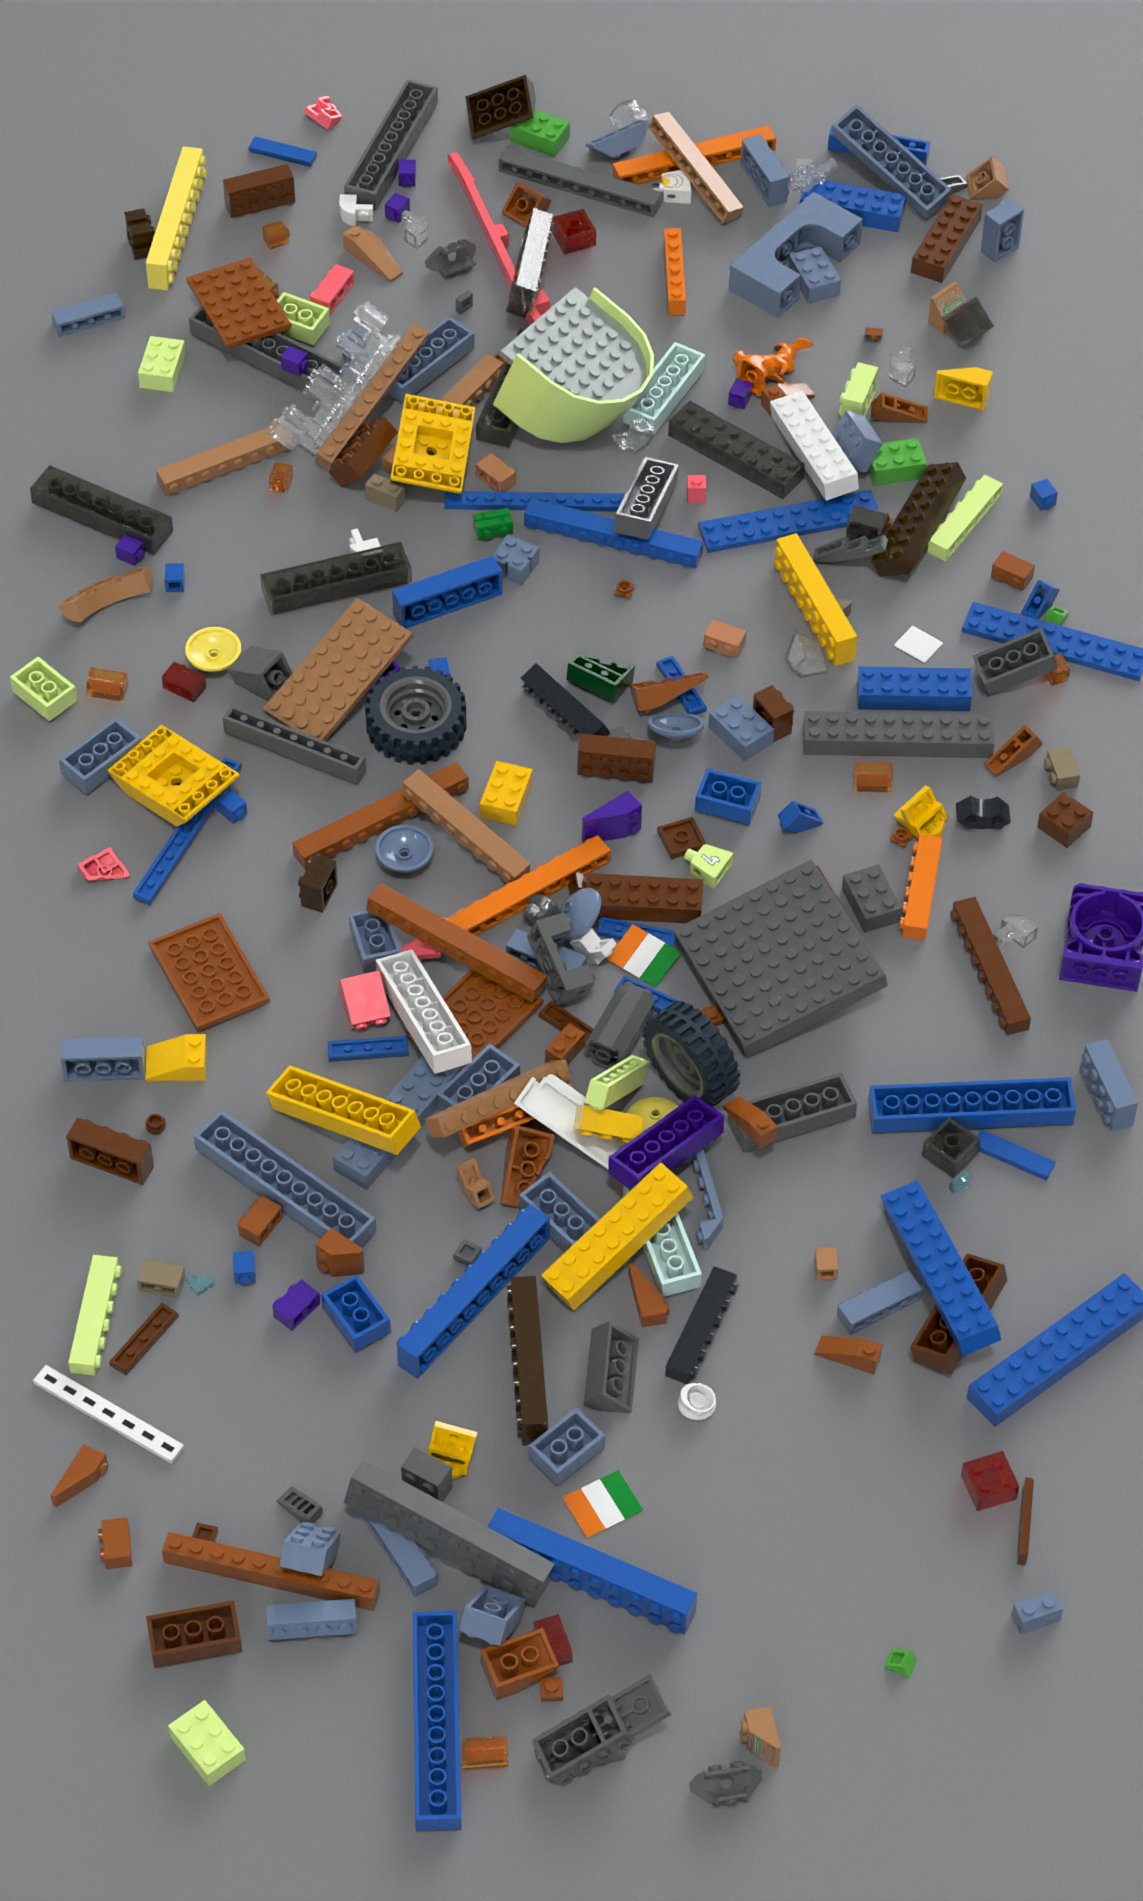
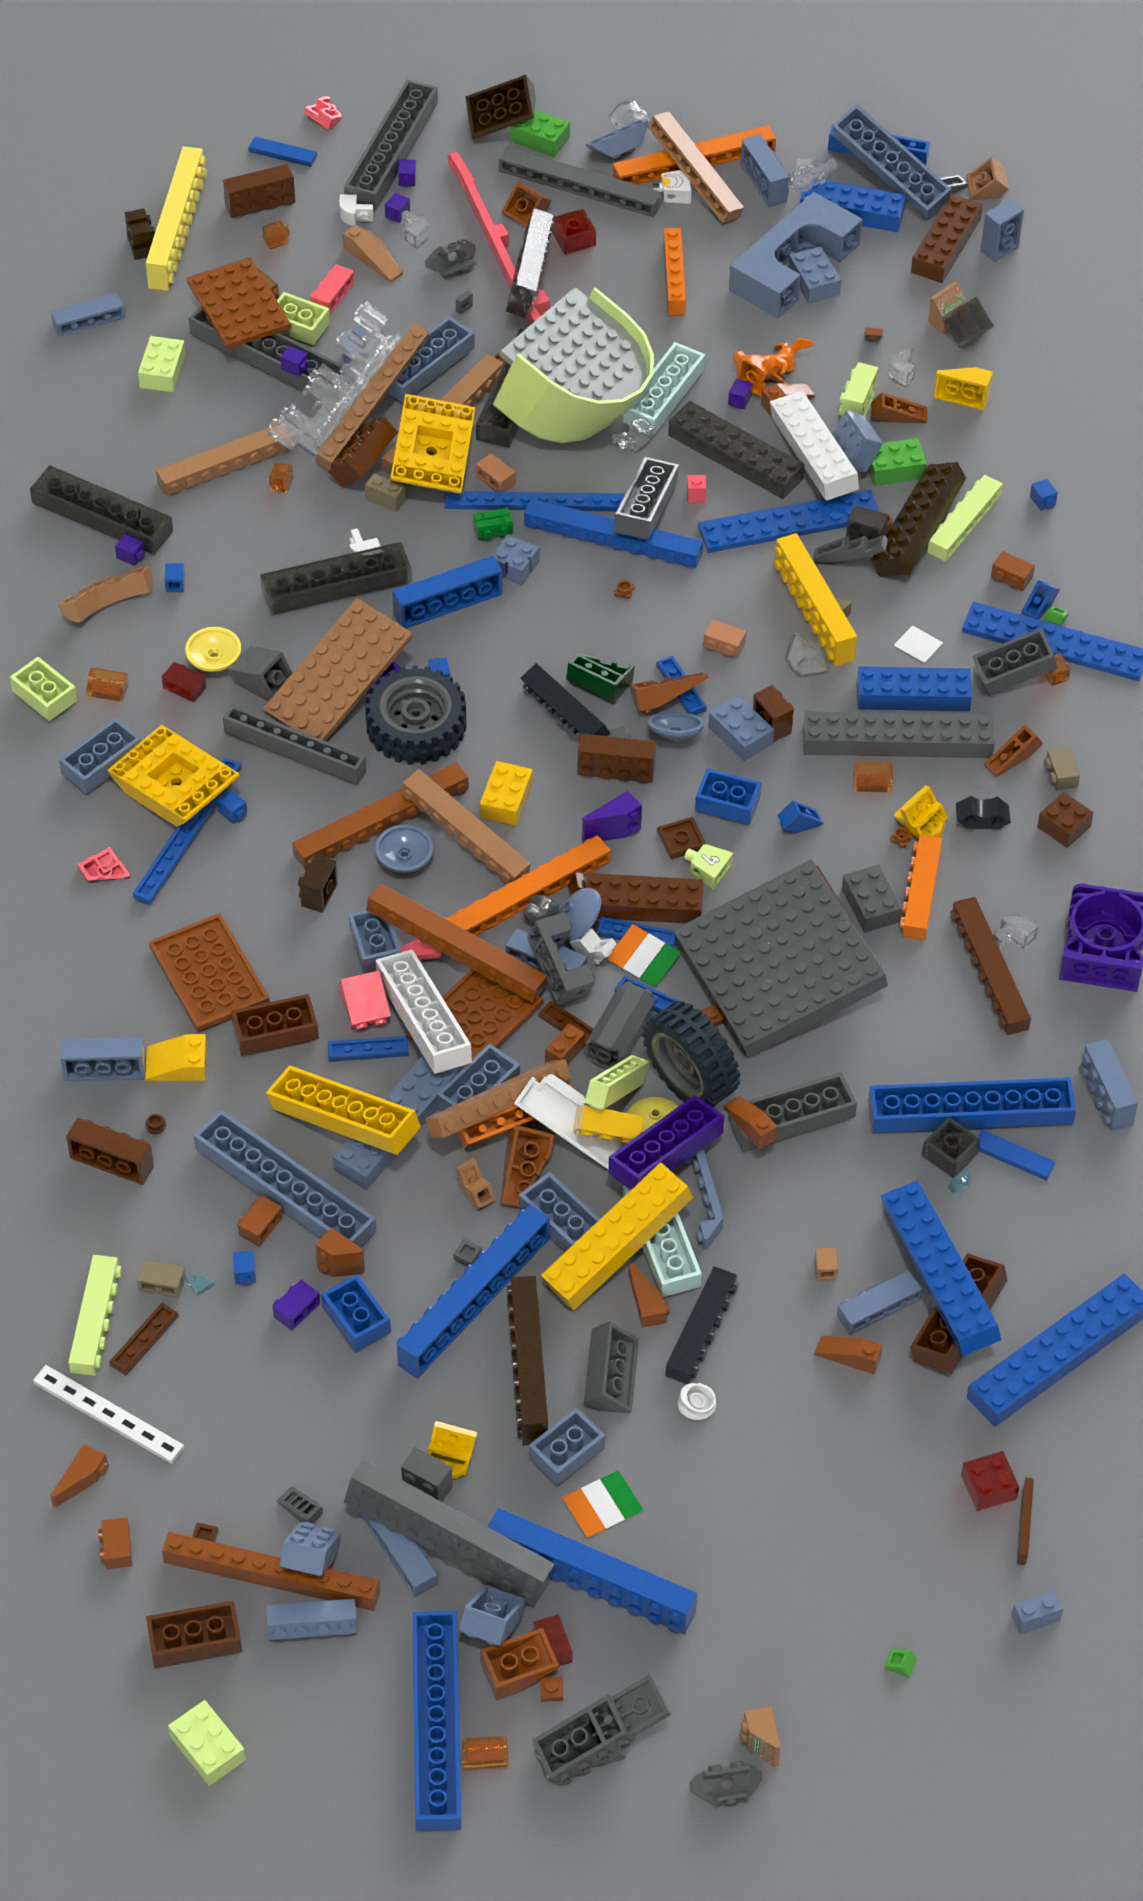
none -> reddish brown brick [231,994,319,1056]

